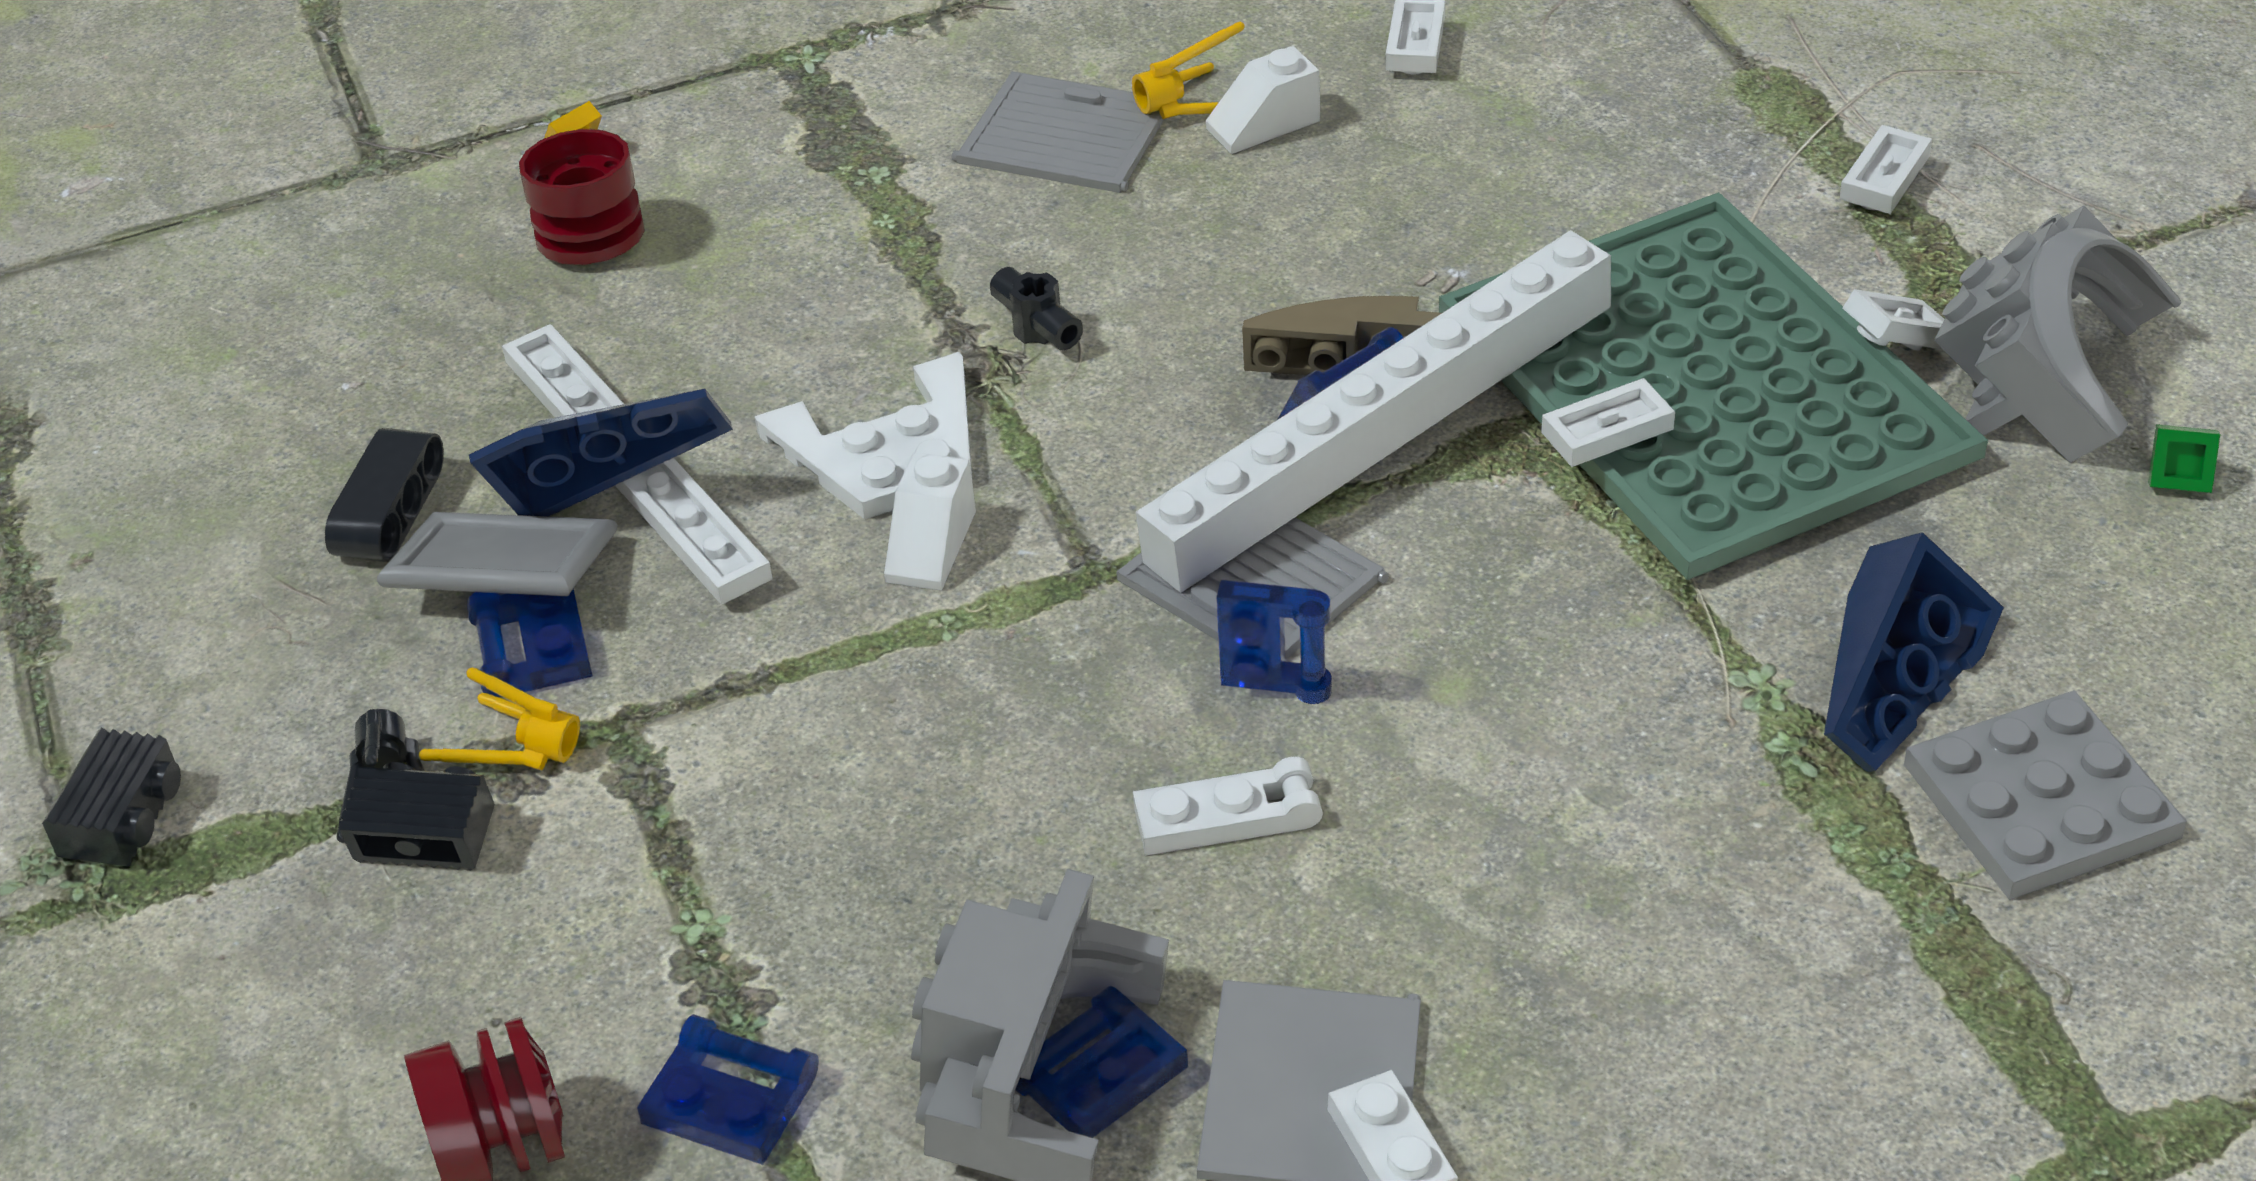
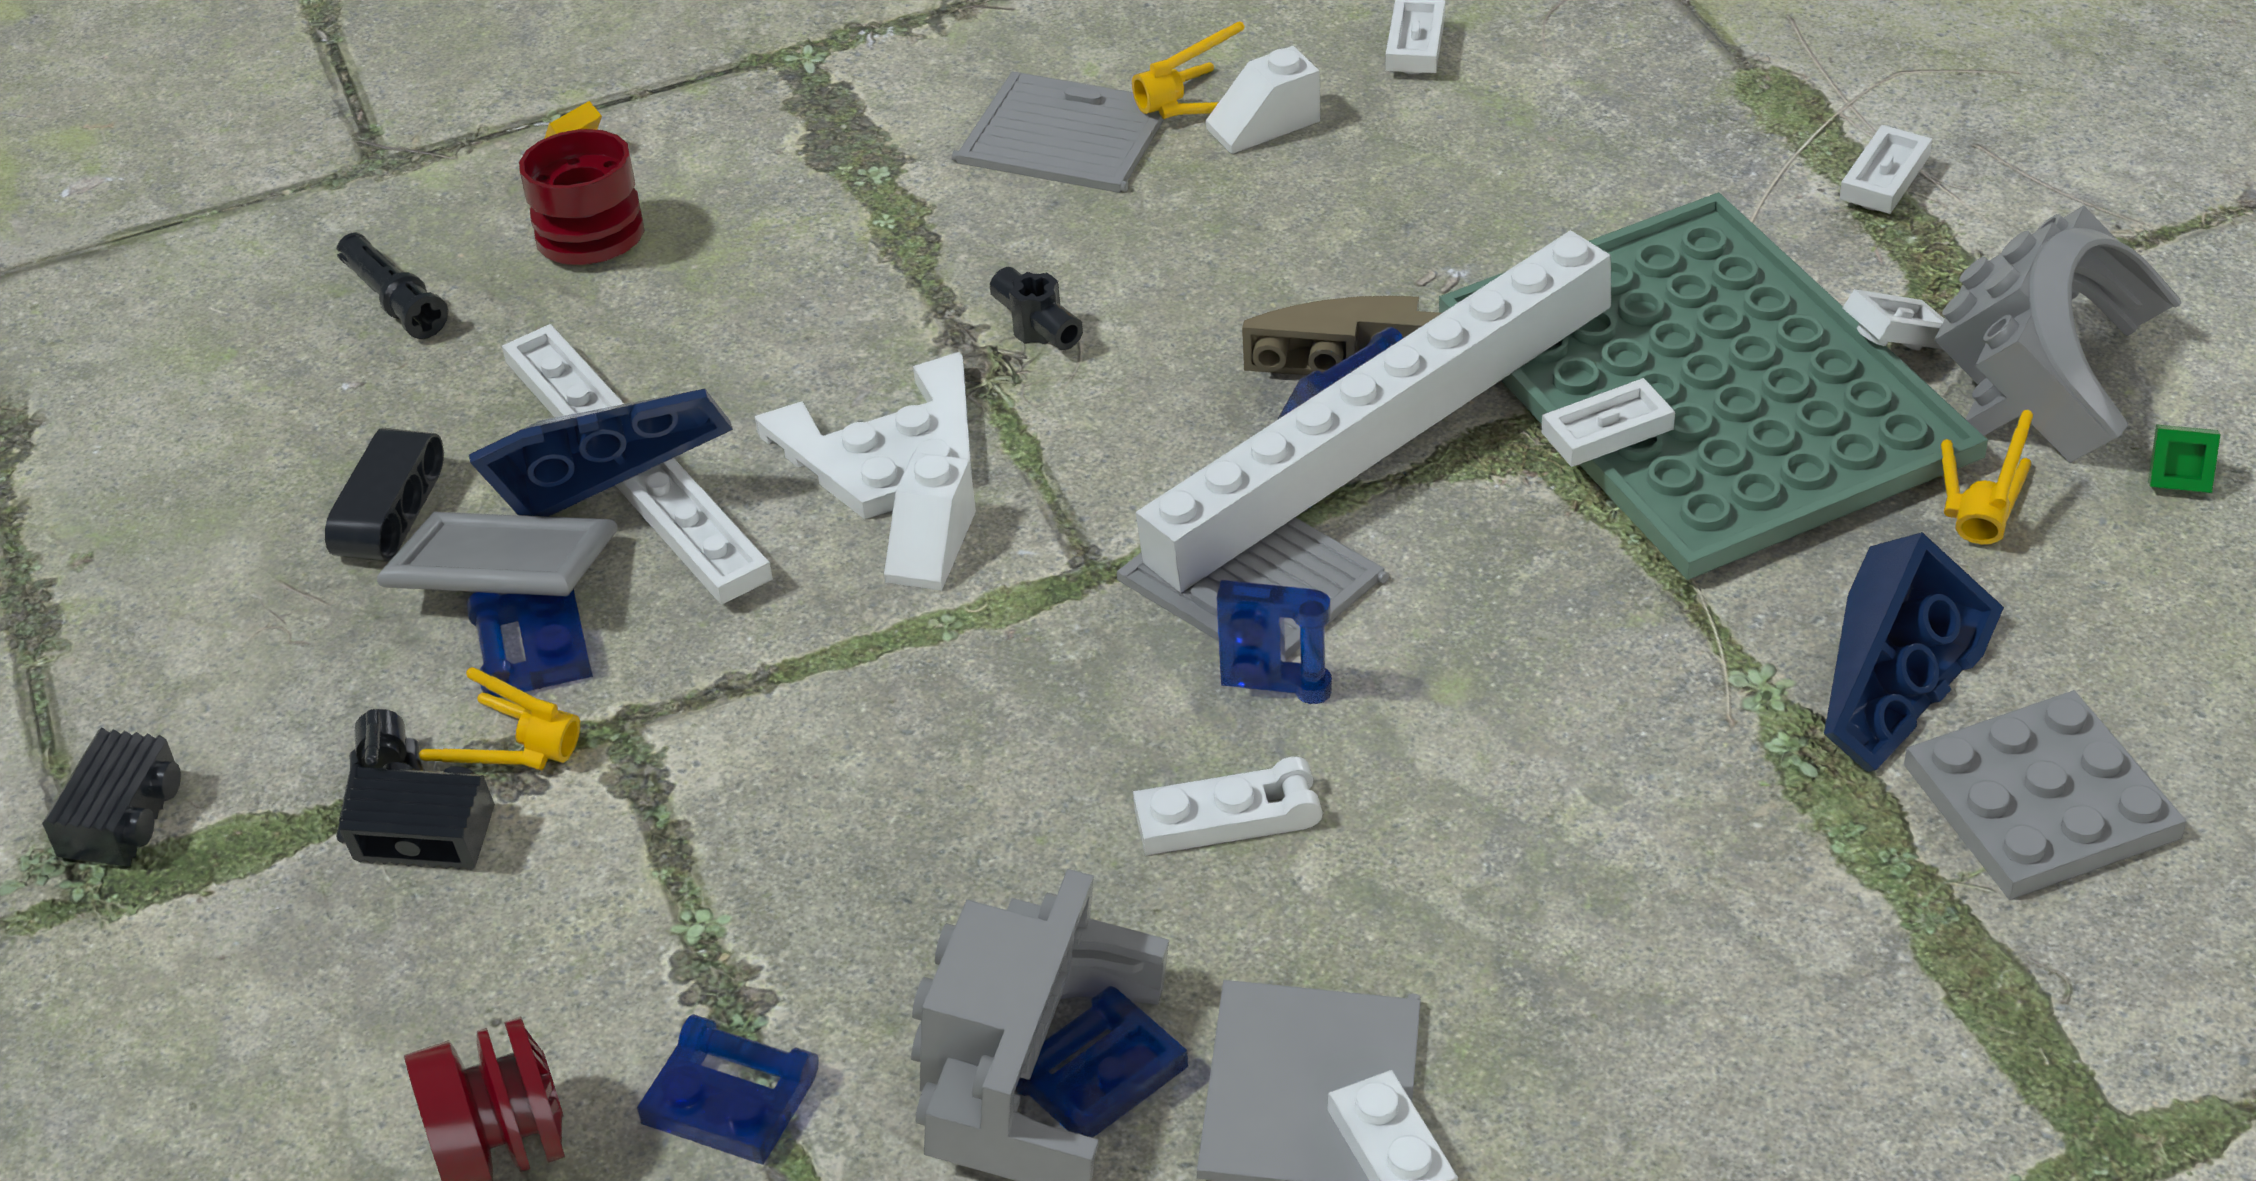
none -> black pin [336,232,449,339]
none -> yellow plant [1941,410,2033,545]

